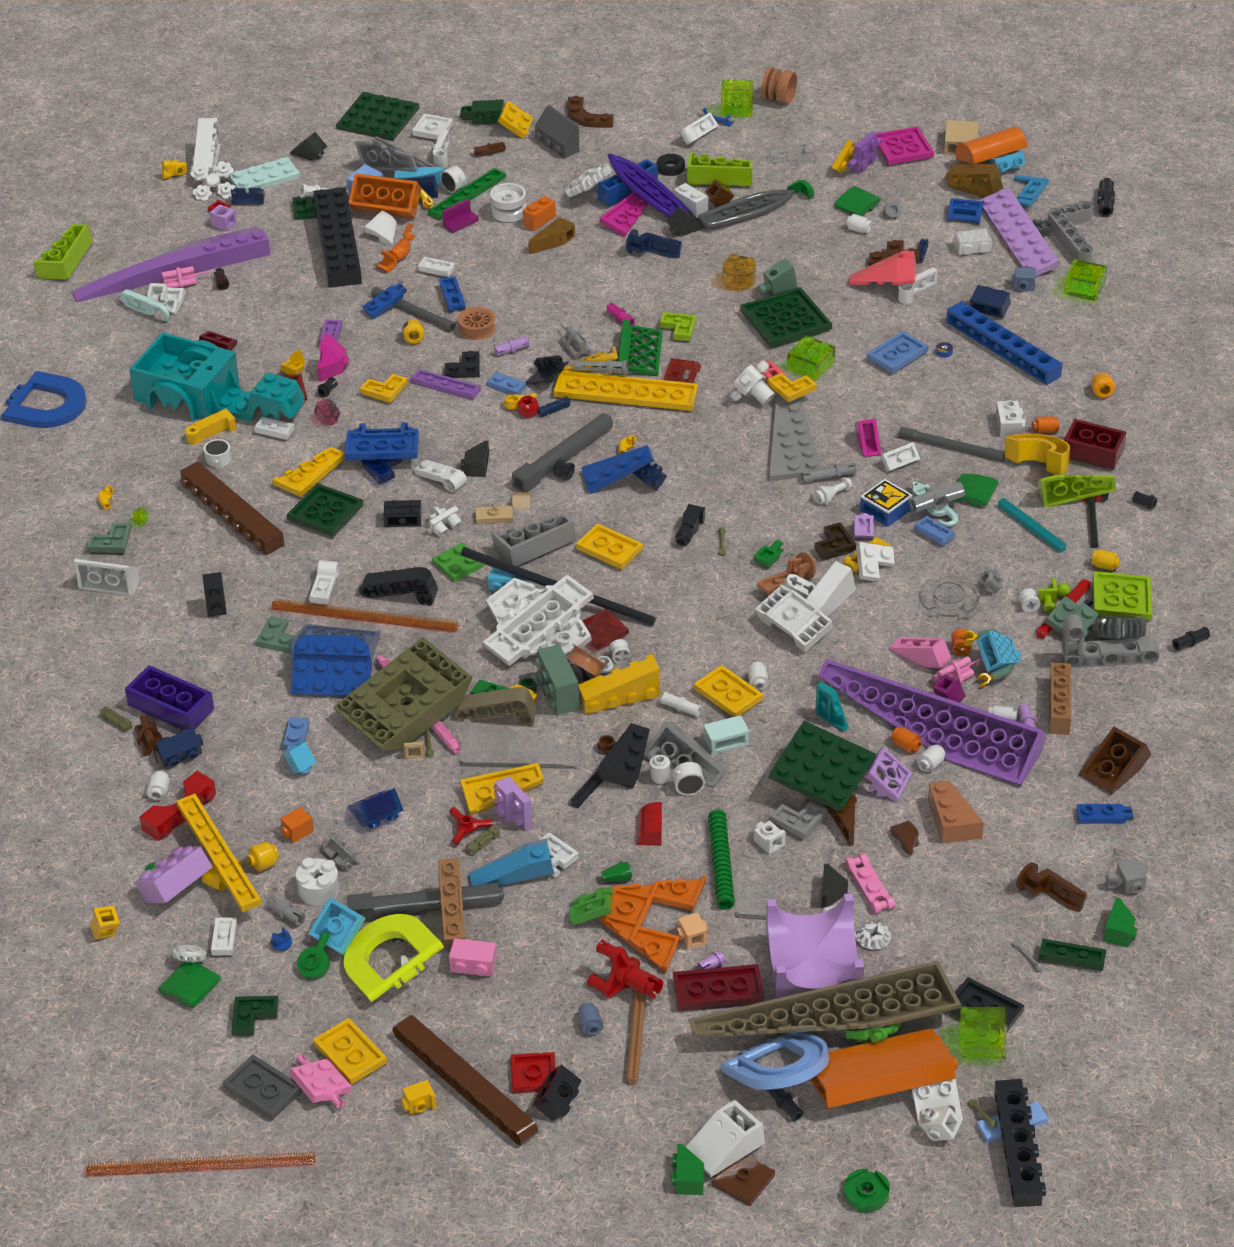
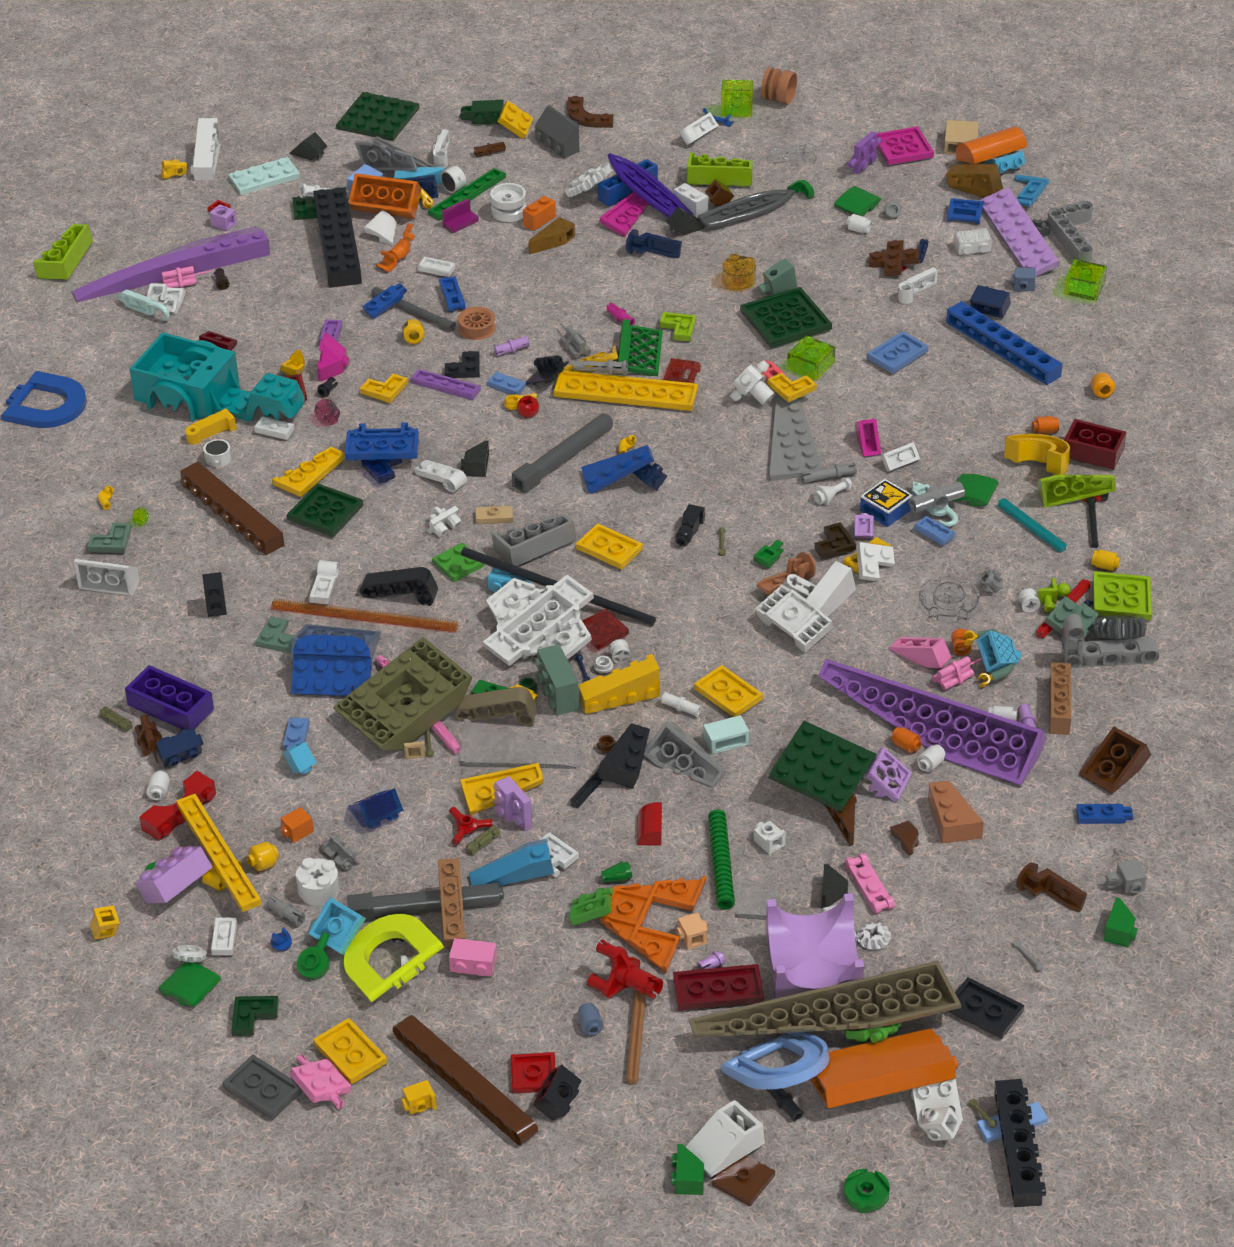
clear orange axle [87,1151,316,1176] -> none
white plant [191,161,236,201] -> none
dark blue hinge [231,187,265,204] -> none
black brick [383,500,422,527] -> none
white plate [412,114,454,140] -> none
tan slope [512,492,533,509] -> none
dark blue axle [538,397,570,417] -> none
black wheel [553,459,575,481] -> none
nougat wheel [566,643,608,677] -> none
white brick [650,755,670,784] -> none
black tyre [656,154,685,176] -> none
piece [672,762,705,795] -> none
white brick [748,662,769,691] -> none
light grey plate [770,801,827,839] -> none
teal wing [816,682,849,732] -> none
yellow plate [831,140,856,174] -> none
coral wedge [849,250,917,285] -> none
dark grey piece [899,427,1004,462] -> none
magenta brick [932,674,966,703] -> none
tile [936,342,953,358] -> none
clear neon green brick [959,1007,1008,1059] -> none
white brick [996,400,1025,437] -> none
dark green plate [1039,938,1106,971] -> none
black piece [1097,178,1115,217] -> none
black pin [1132,491,1157,509] -> none
black pin [1172,626,1210,650] -> none

